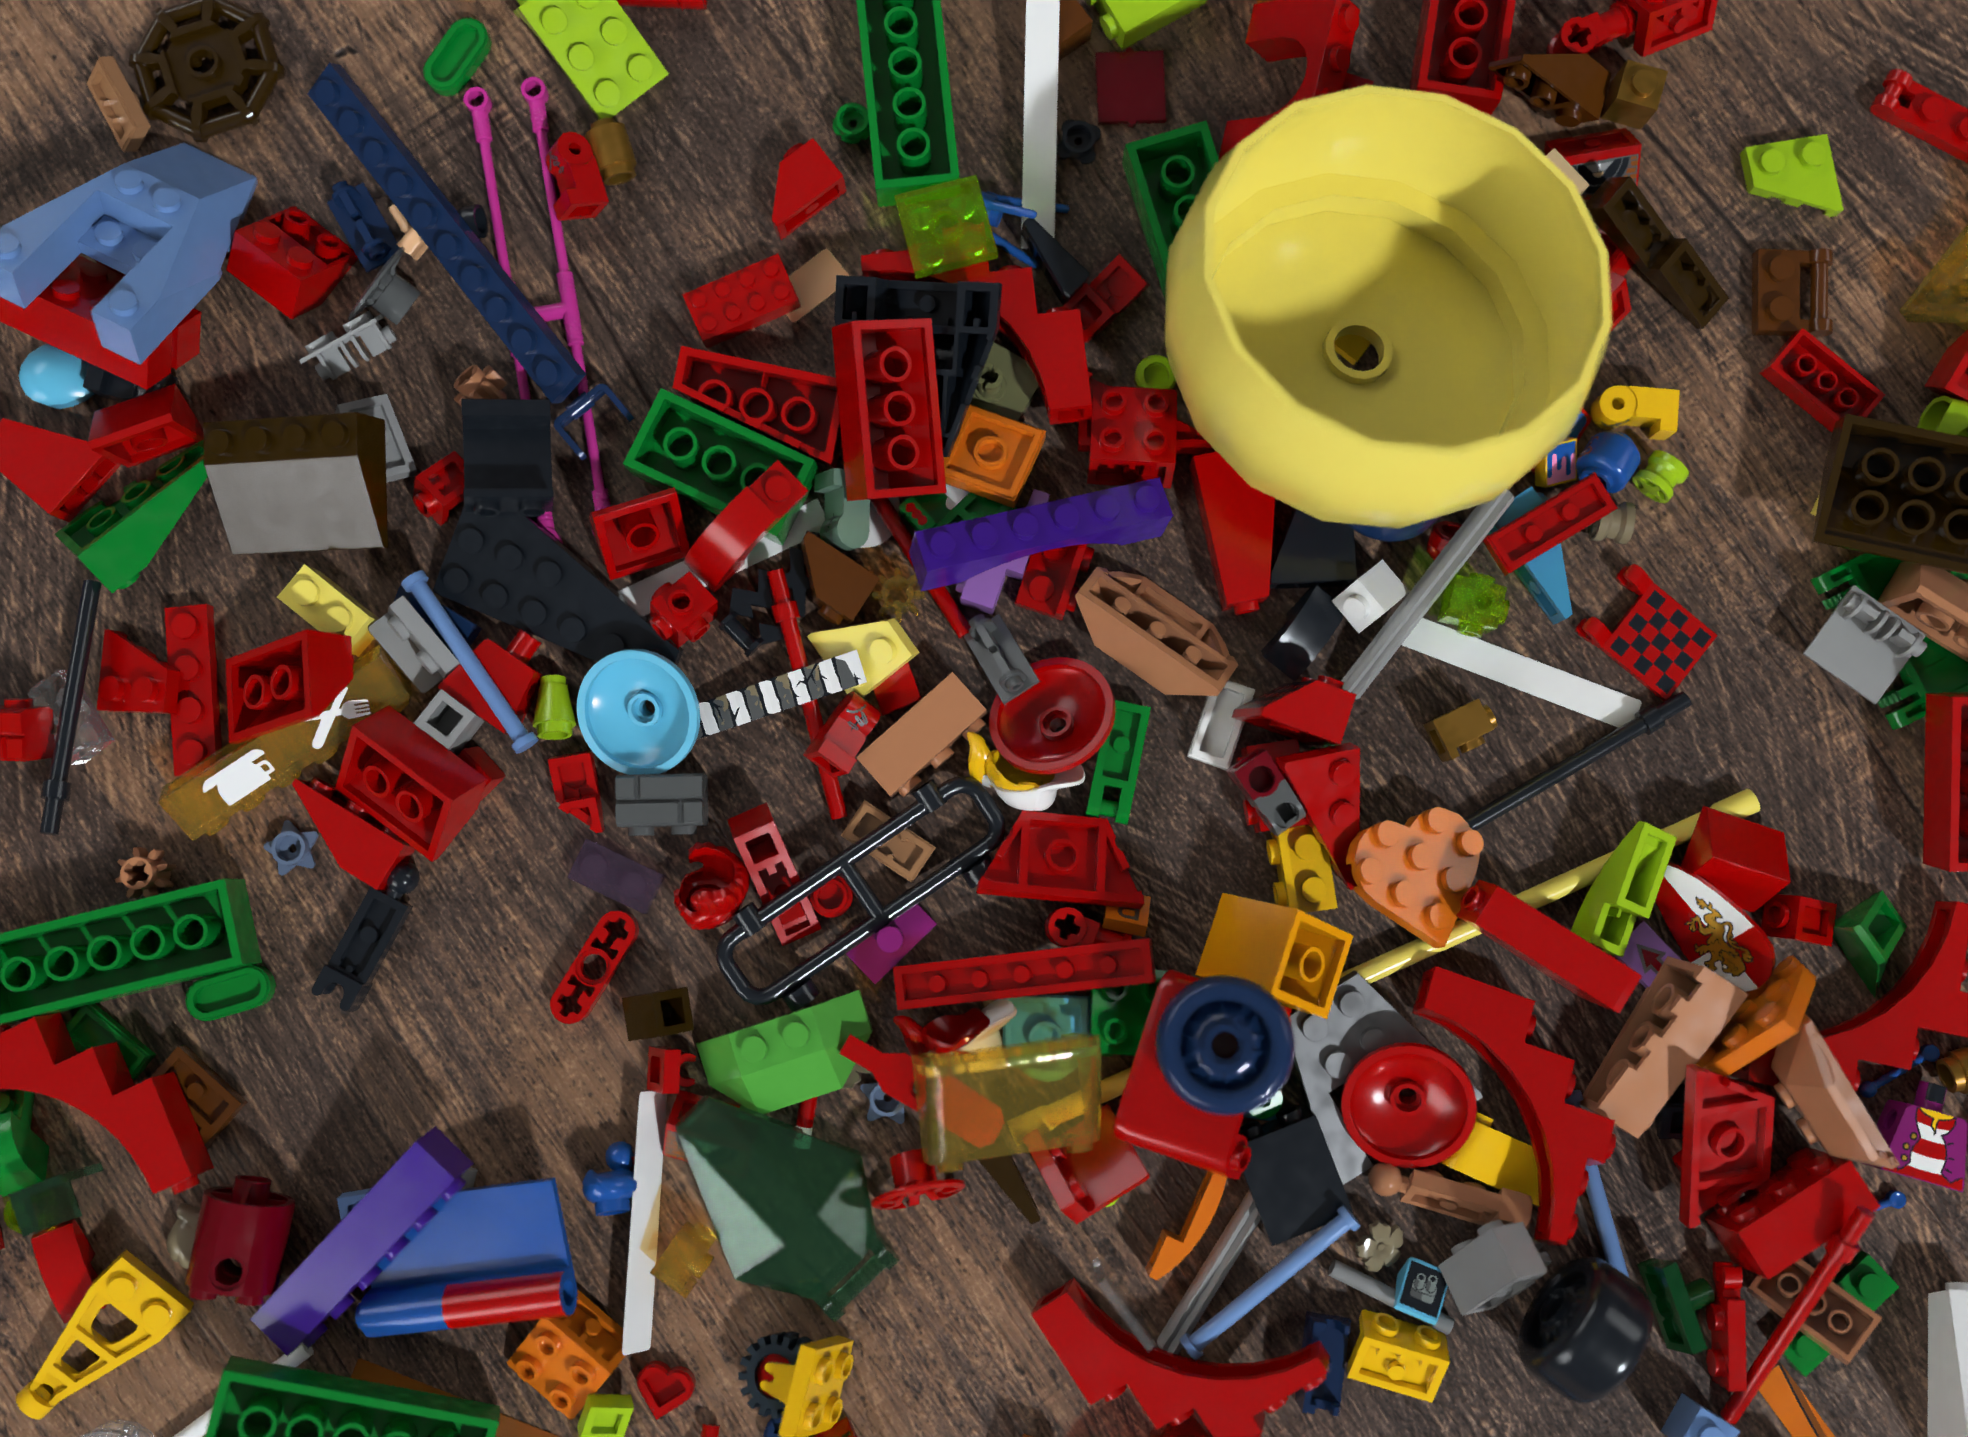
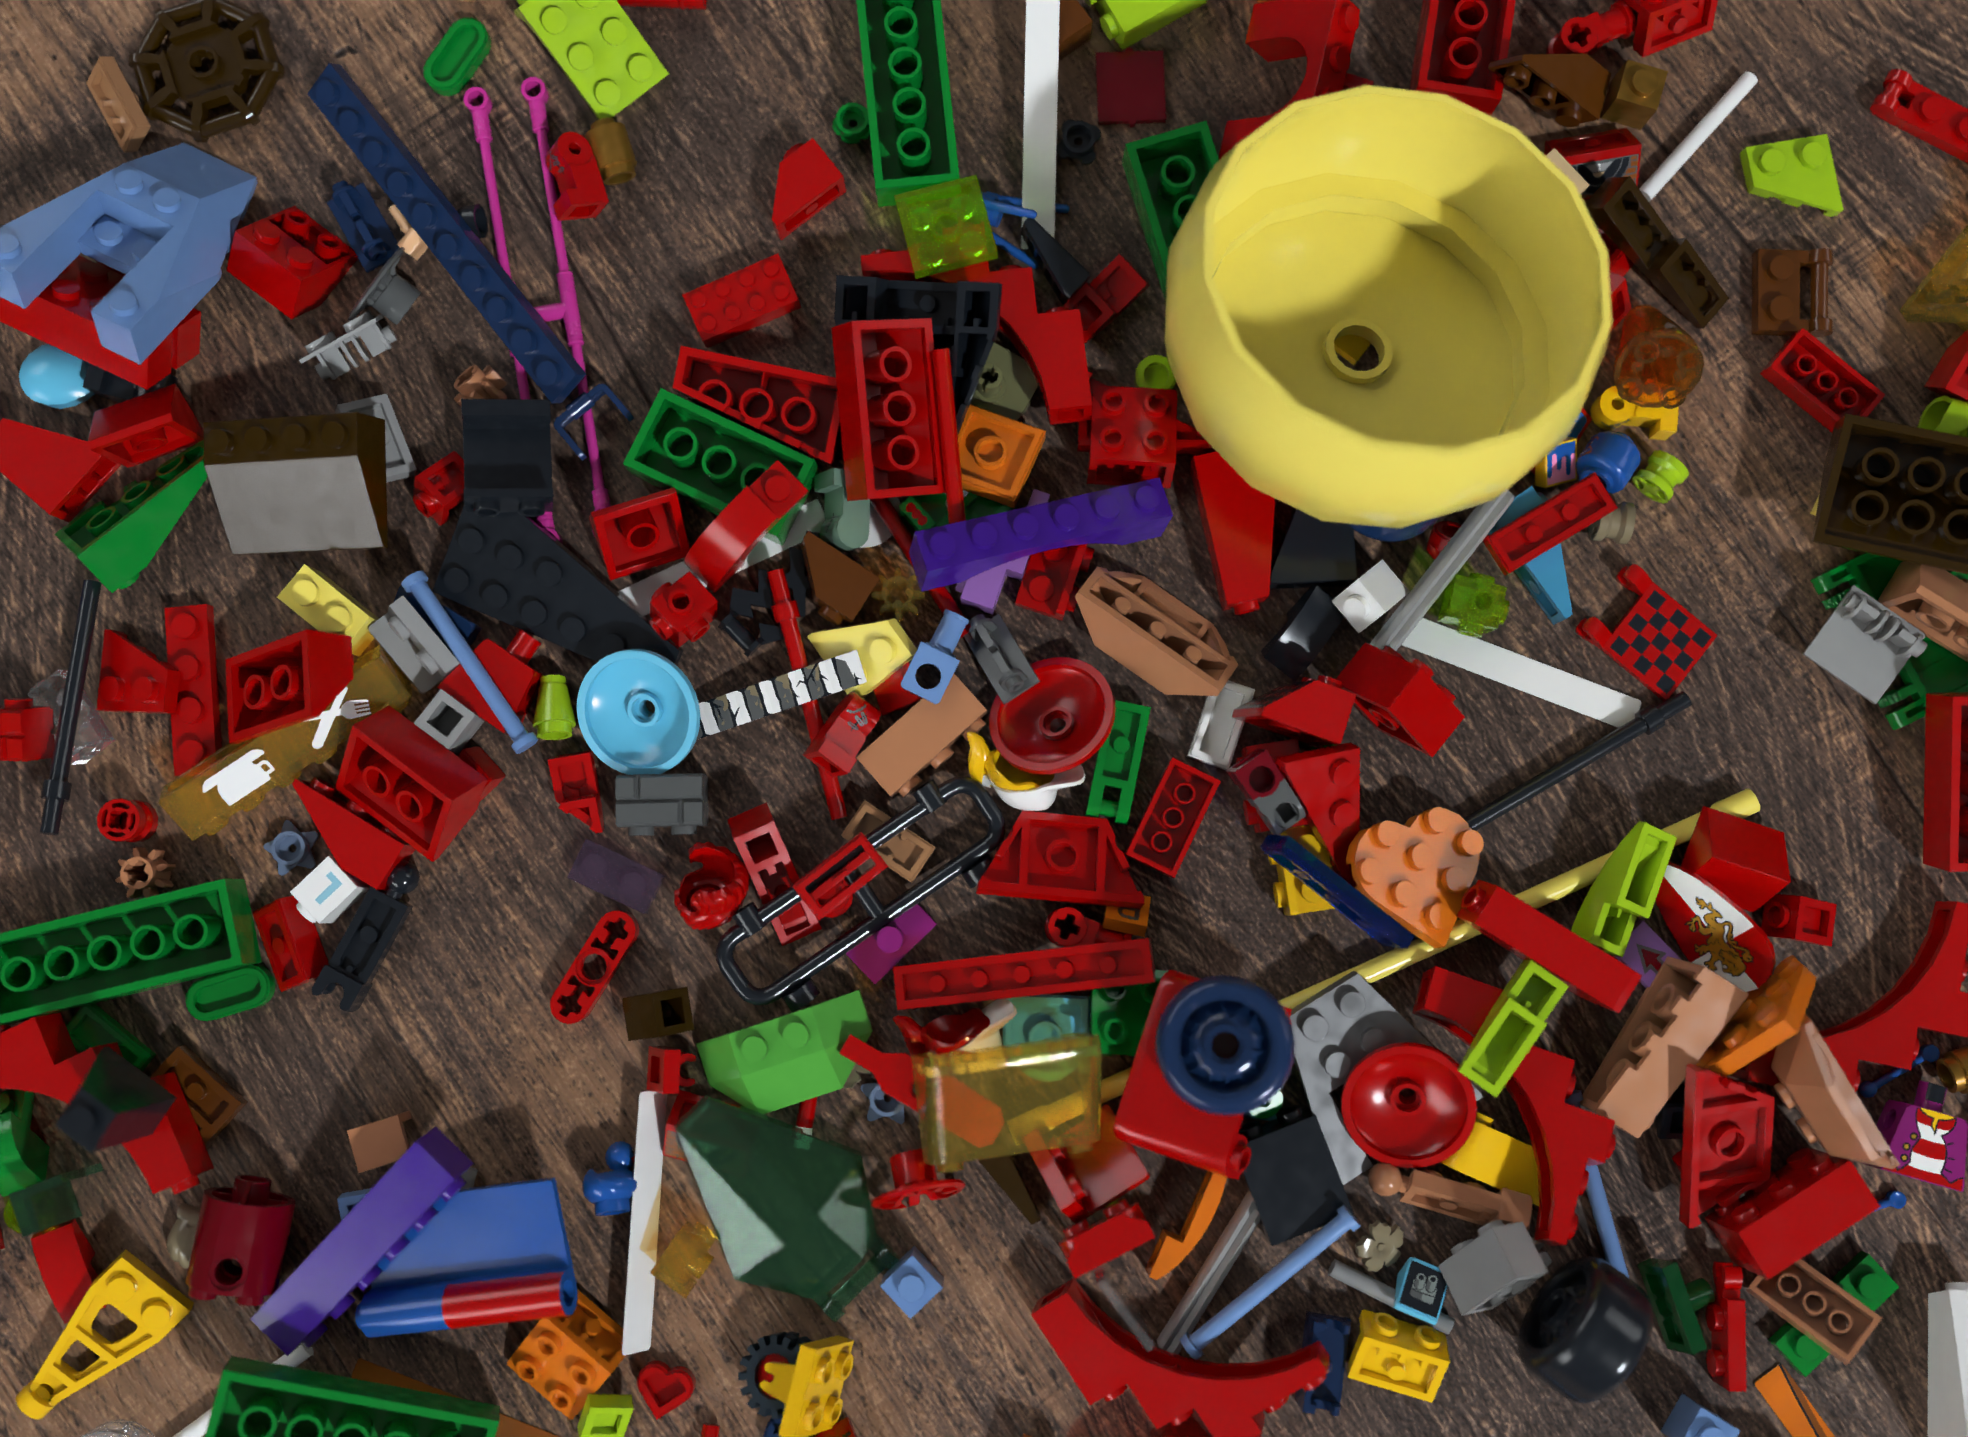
light nougat sticker [786,249,850,322] -> none
light orange slope [1195,893,1354,1019] -> none
pearl gold brick [1423,698,1498,763] -> none
red bar [1720,1205,1875,1424] -> none
green slope [1833,890,1907,998] -> none
none -> black slope [55,1046,176,1153]
none -> red wheel [97,798,158,843]
none -> red slope [252,895,329,992]
none -> white brick [290,856,371,924]
none -> nougat panel [347,1110,412,1173]
none -> red tile [792,831,889,920]
none -> medium blue brick [880,1245,944,1319]
none -> medium blue bracket [900,609,969,704]
none -> red bar [932,348,966,524]
none -> red slope [1058,1198,1155,1279]
none -> red piece [1124,757,1221,878]
none -> clear blue tile [1260,834,1415,949]
none -> red brick [1336,642,1465,758]
none -> lime slope [1457,959,1569,1098]
none -> clear orange cone [1612,305,1704,409]
none -> white bar [1639,71,1758,202]

